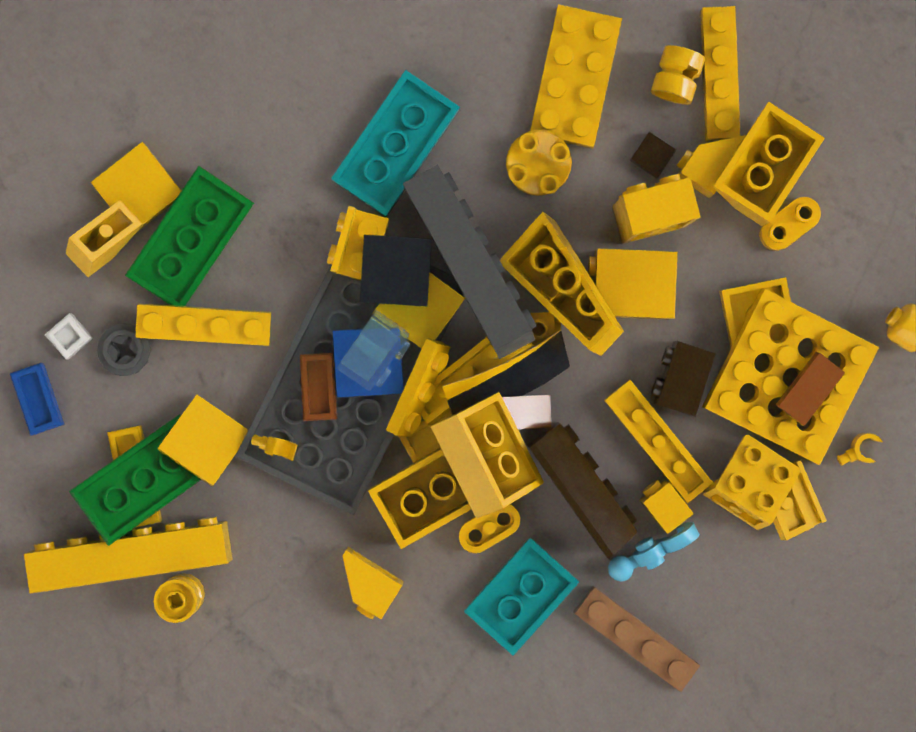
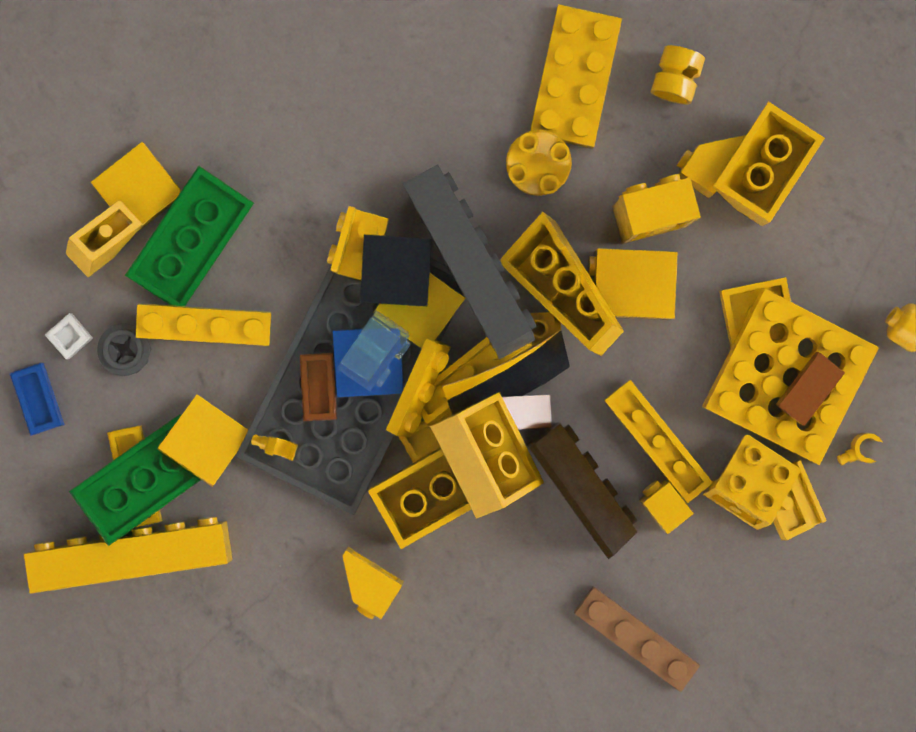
yellow wheel [153,573,205,623] -> none
teal plate [331,70,460,217] -> none
yellow plate [459,504,520,553] -> none
teal plate [464,537,579,656] -> none
medium azure piece [608,522,700,582] -> none
dark brown tile [630,132,676,179] -> none
dark brown hinge [651,341,716,417] -> none
yellow plate [700,6,740,141] -> none
yellow plate [759,197,821,251] -> none

